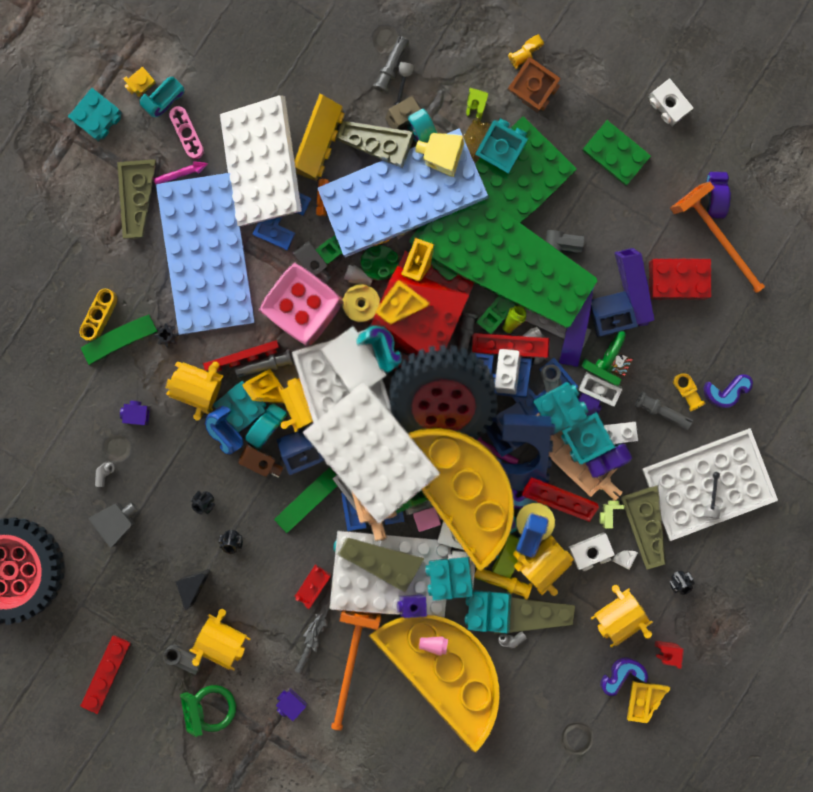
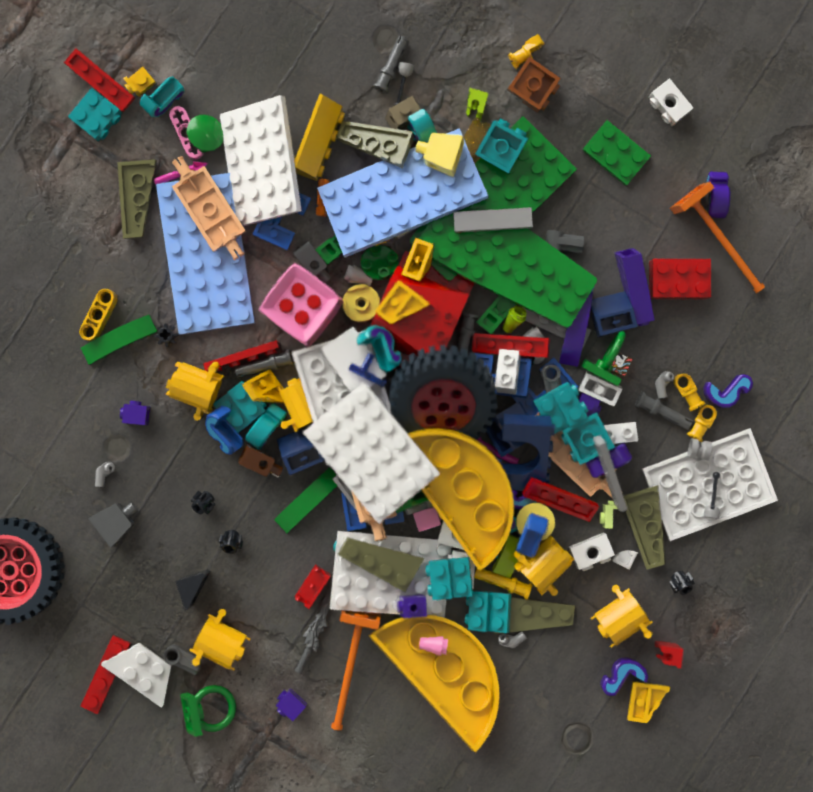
none -> red plate [64,48,135,113]
none -> white wing [101,643,171,708]
none -> light nougat plate [172,156,246,260]
none -> green dish [186,115,224,153]
none -> clear blue piece [348,352,386,388]
none -> light grey tile [453,208,533,233]
none -> light grey tile [593,435,628,512]
none -> light grey arm [655,371,674,399]
none -> yellow connector [687,405,717,442]
none -> light grey wheel [688,438,712,461]

